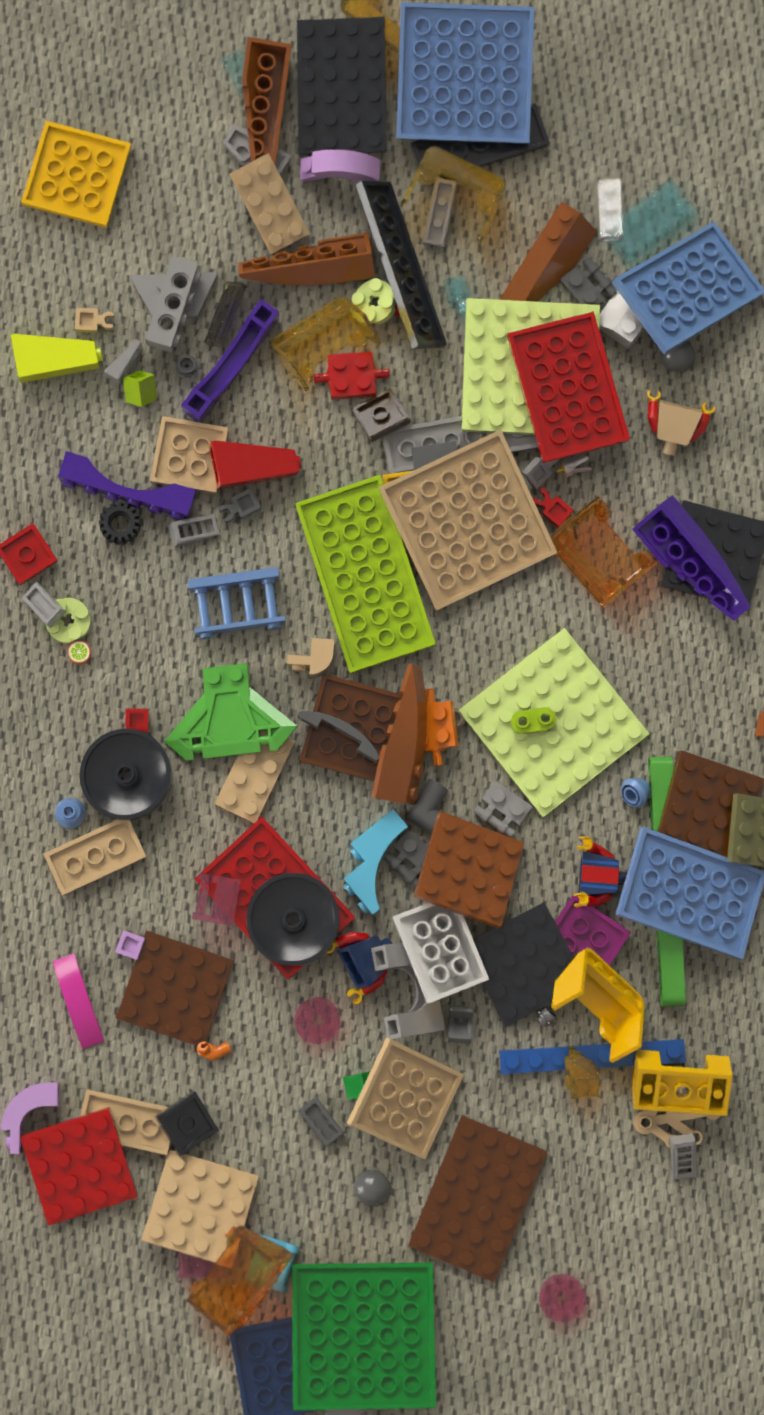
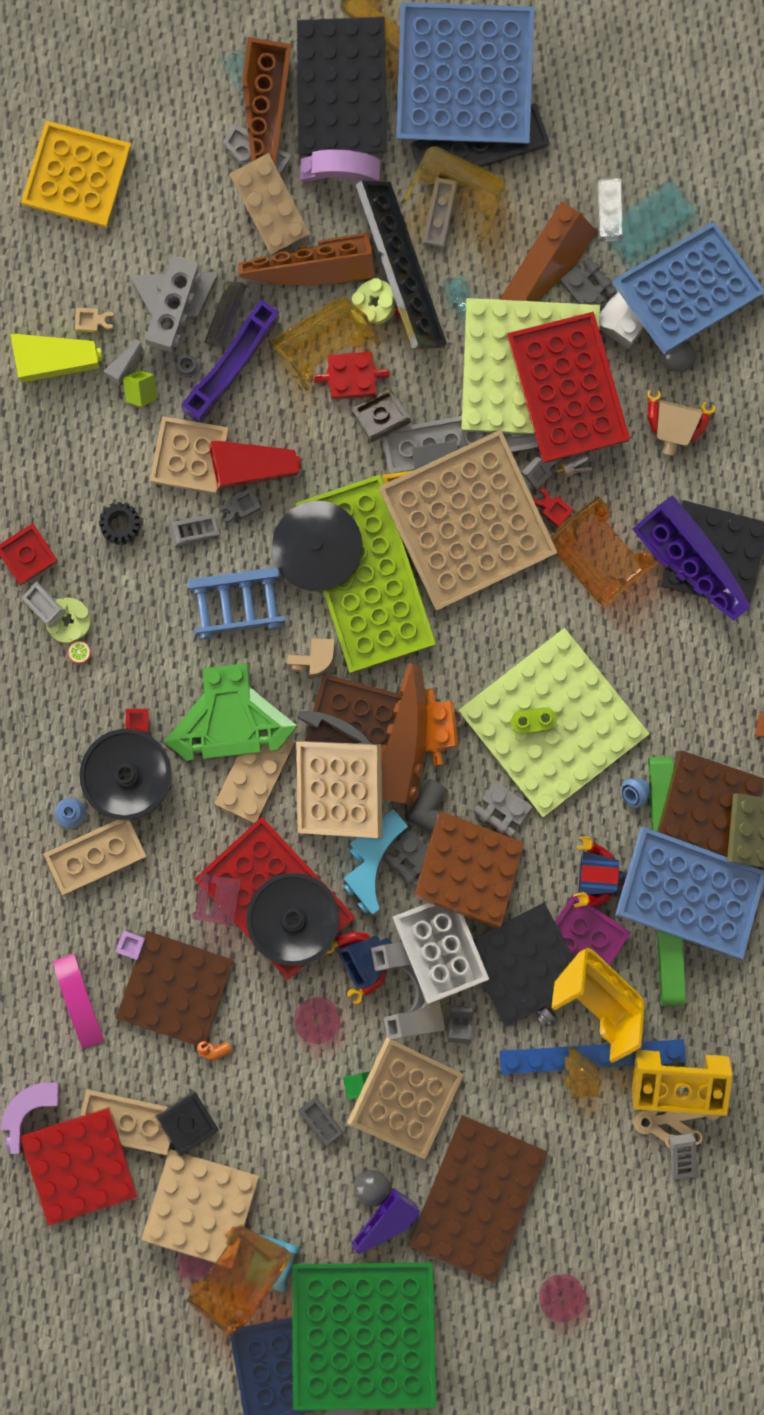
dark purple arch [58,451,197,521] -> none
none -> black dish [272,501,363,592]
none -> tan plate [296,741,382,838]
none -> dark purple slope [351,1188,420,1254]

